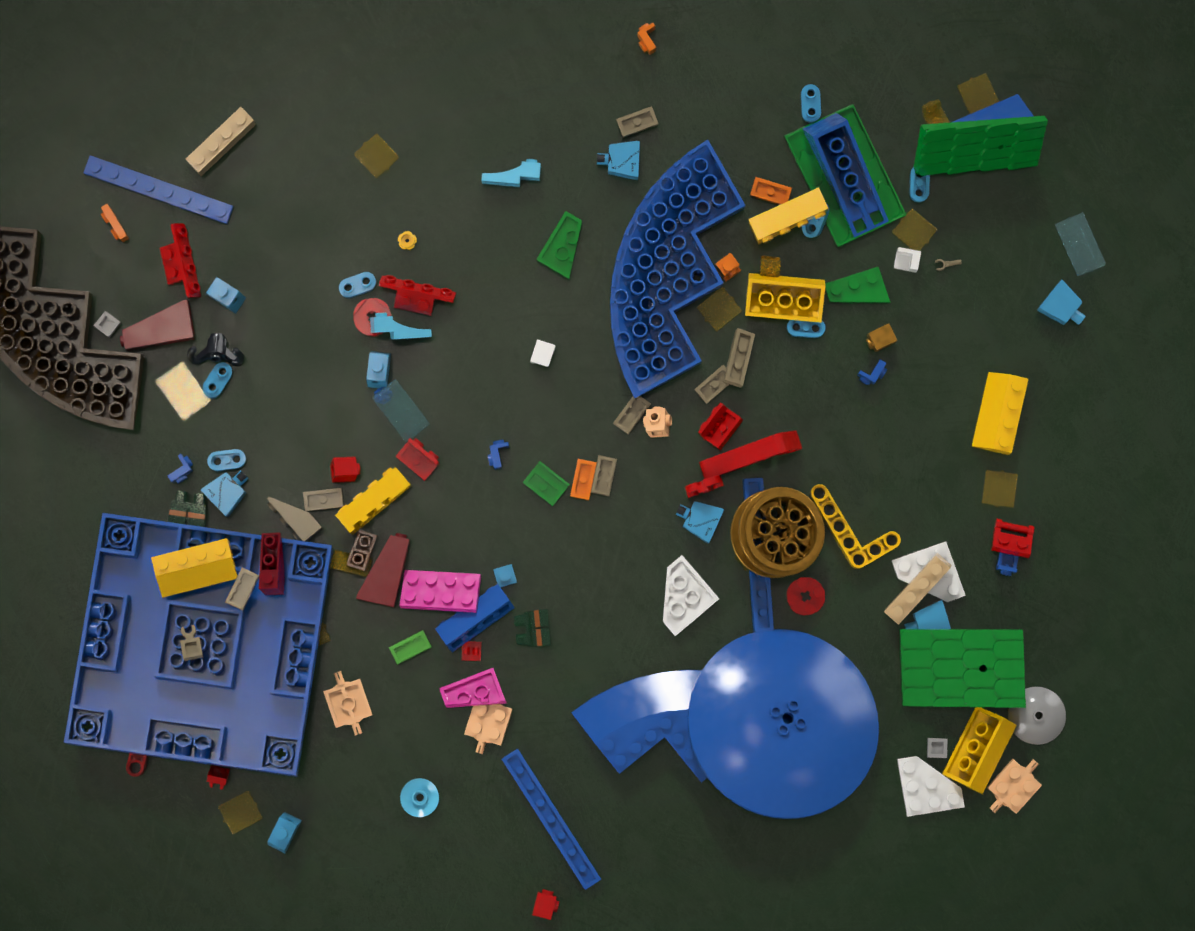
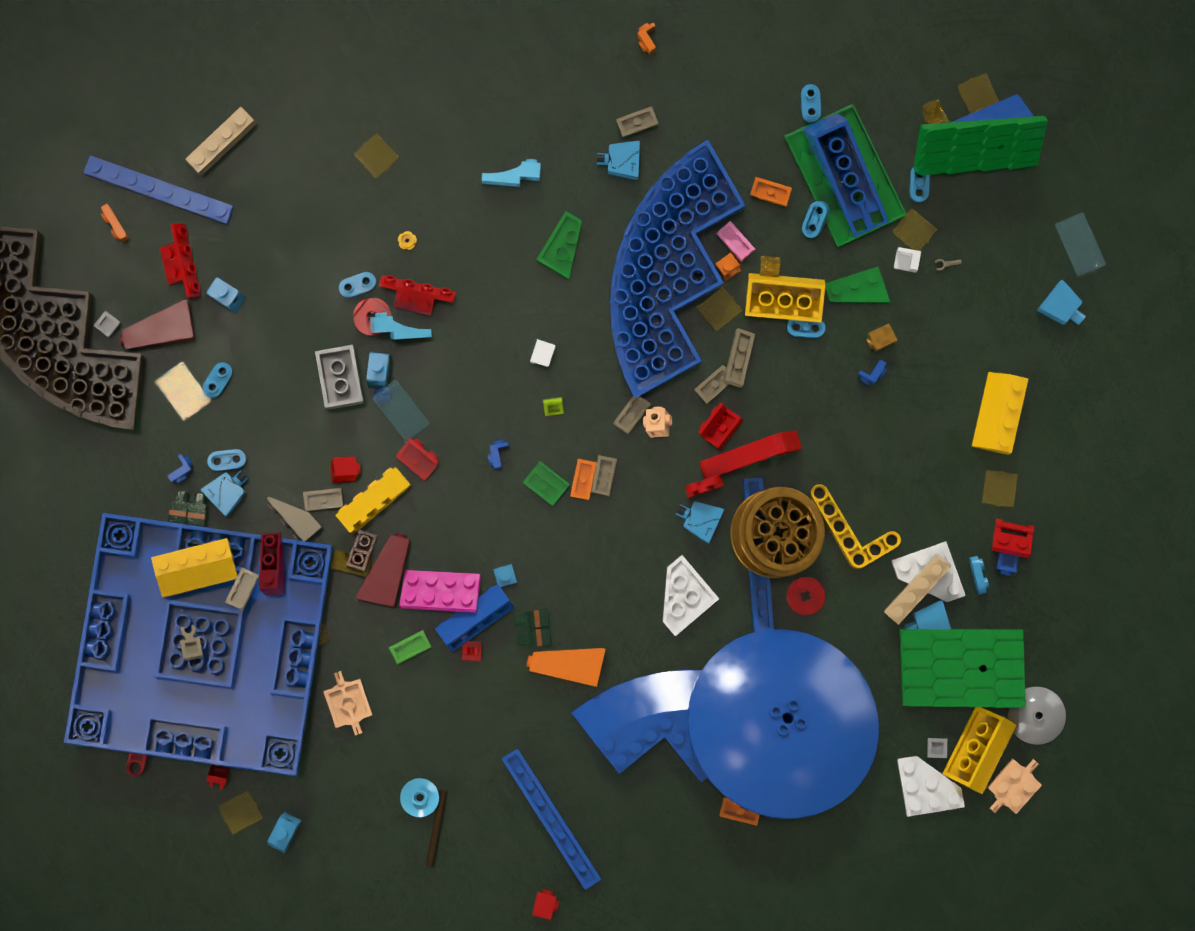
black piece [187,333,244,366] -> none
dark pink wing [439,668,506,708] -> none
light nougat plate [464,704,513,754] -> none
yellow wedge [749,188,828,245] -> none
none -> light grey brick [315,345,364,410]
none -> dark brown bar [426,789,447,867]
none -> orange slope [526,648,606,687]
none -> lime slope [543,397,564,416]
none -> bright pink plate [716,221,755,262]
none -> orange plate [719,798,760,826]
none -> dark azure plate [969,556,989,595]

